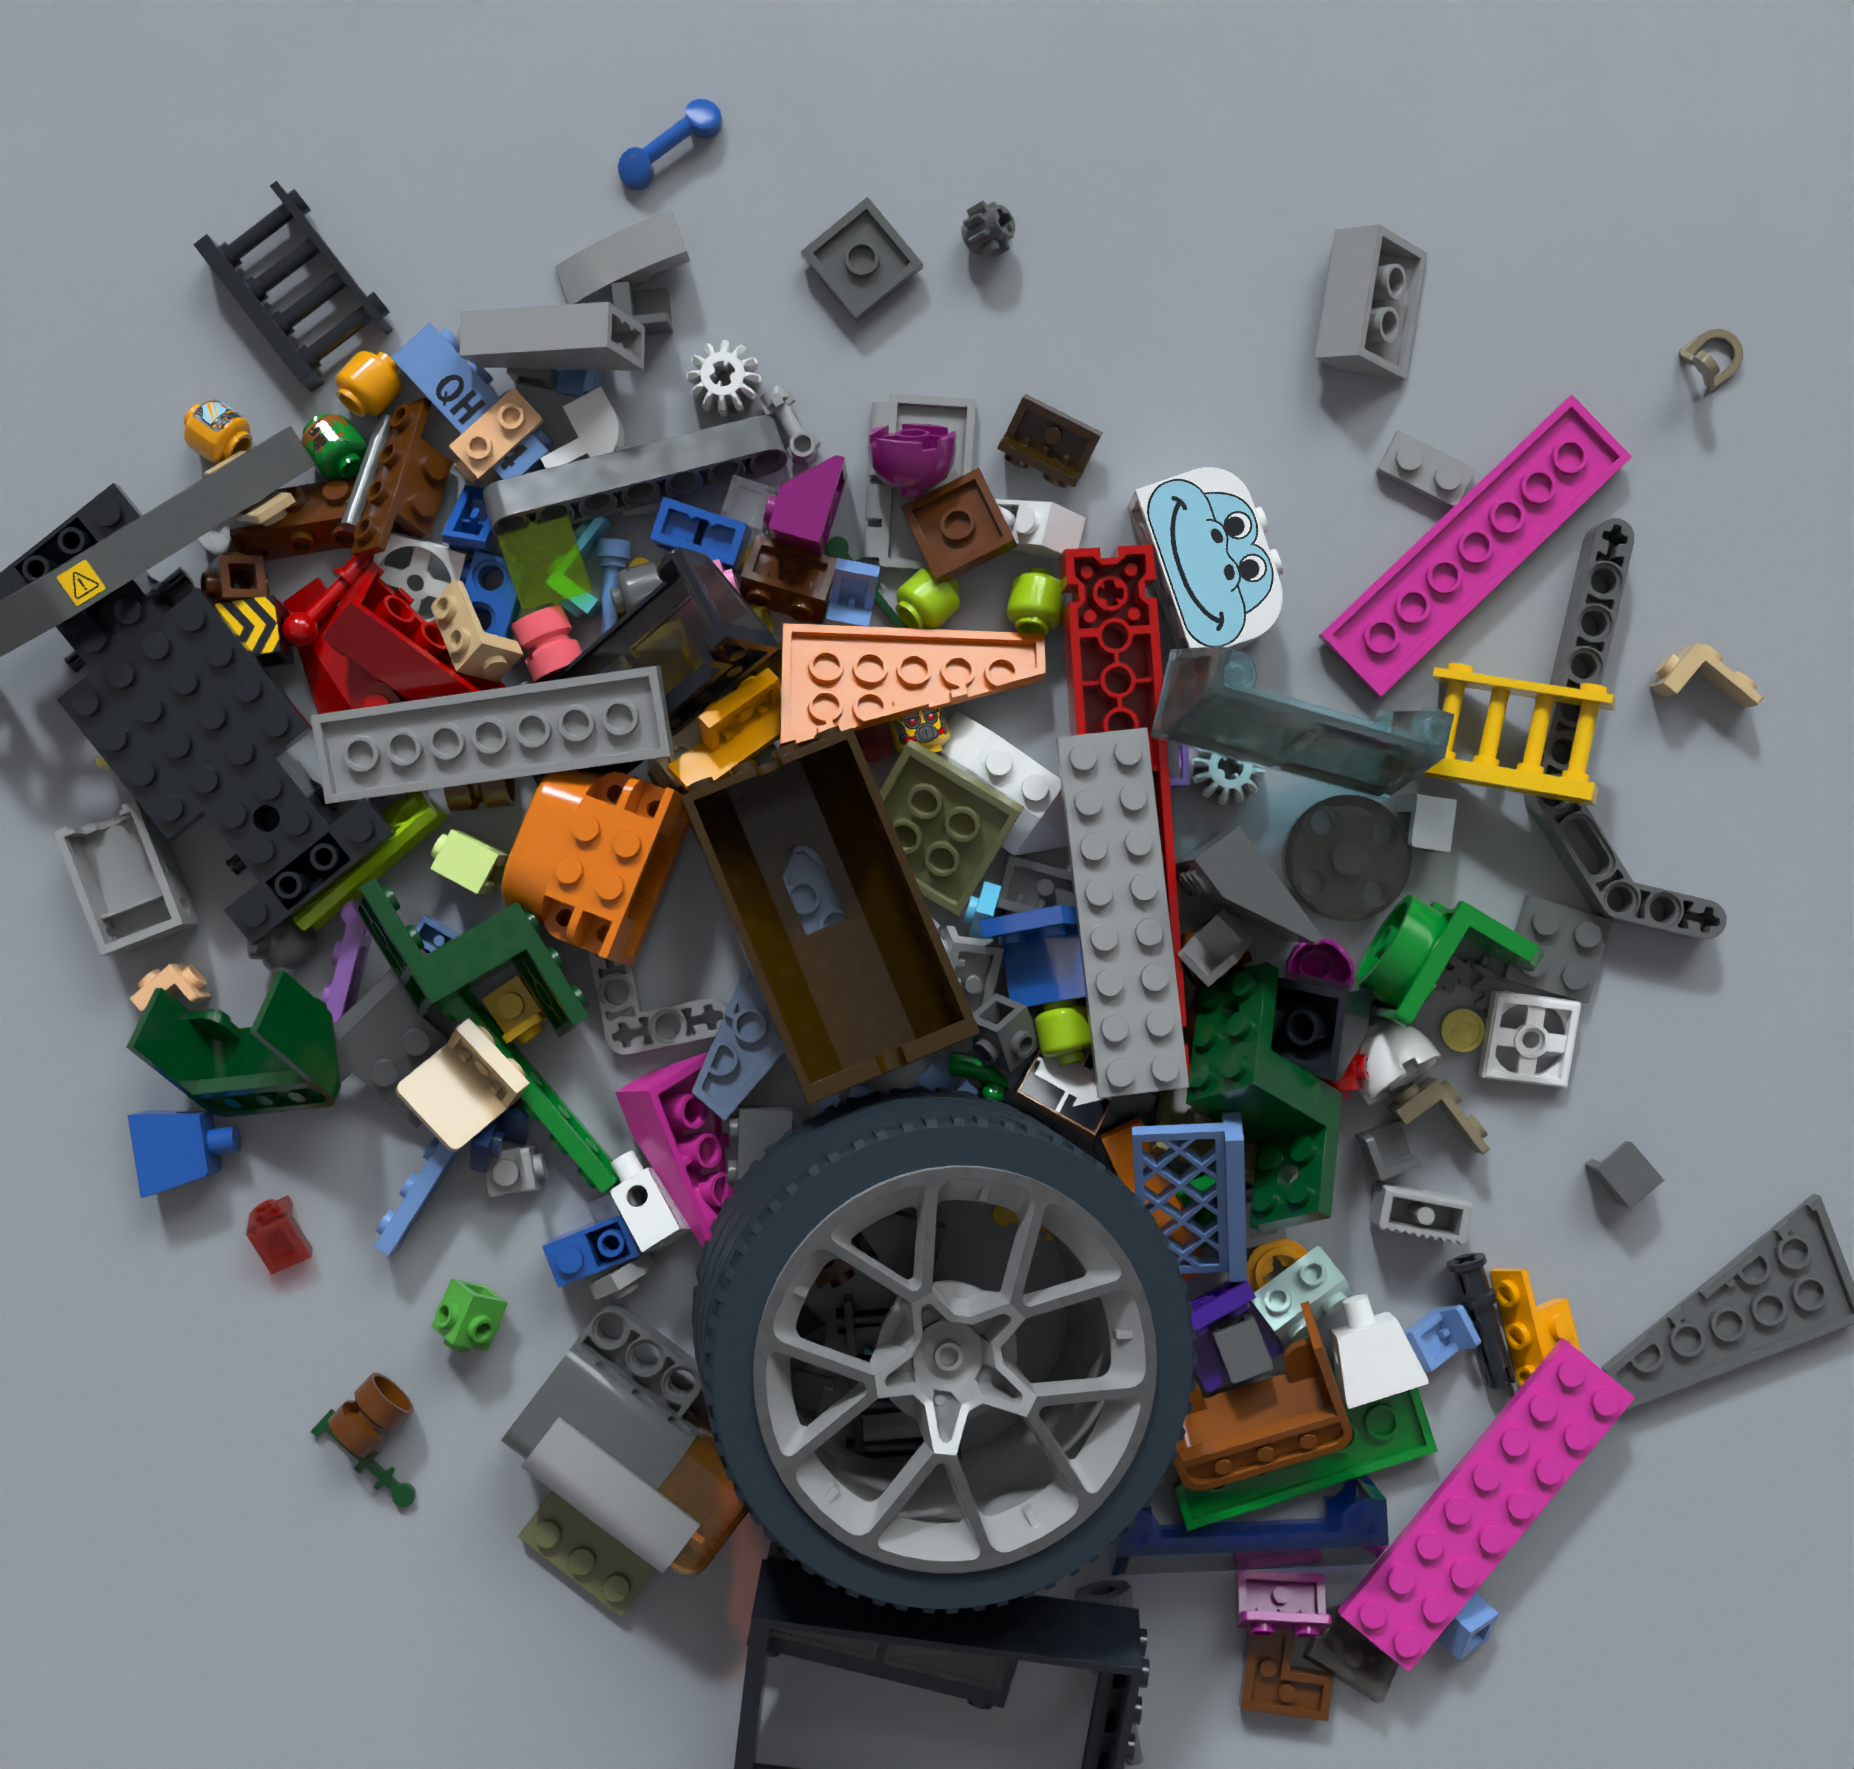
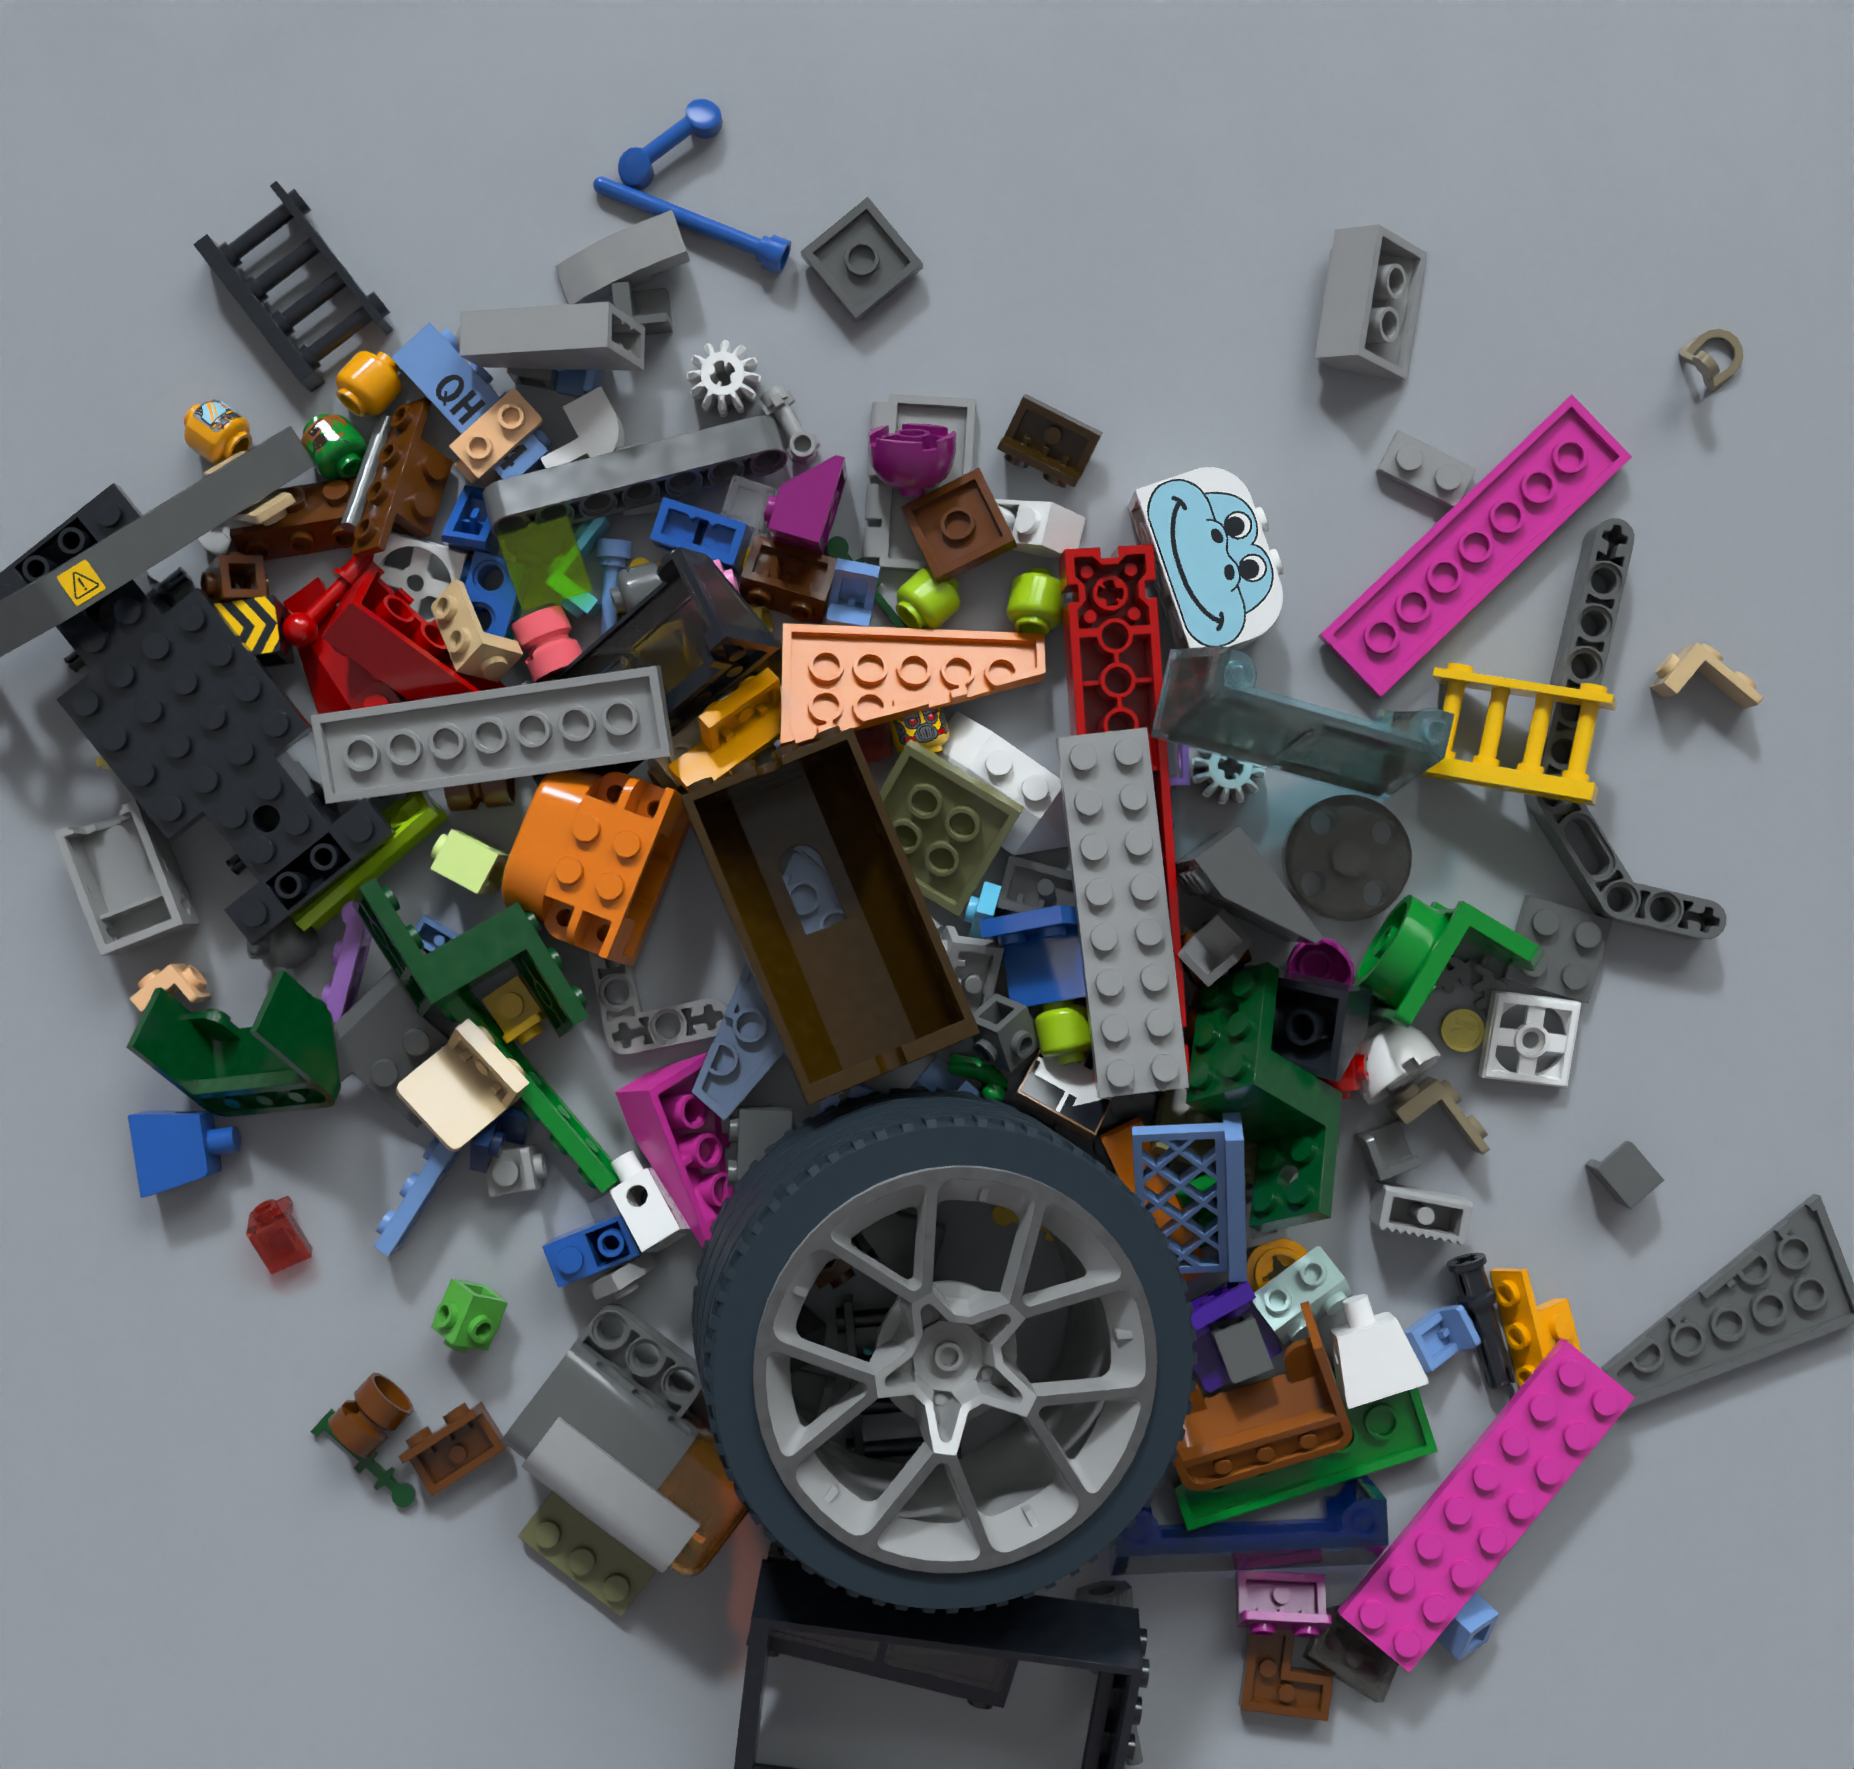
dark grey gear [961,200,1015,258] -> none
light grey panel [1395,794,1457,852] -> none
none -> reddish brown bracket [398,1401,508,1497]
none -> blue piece [593,176,791,274]

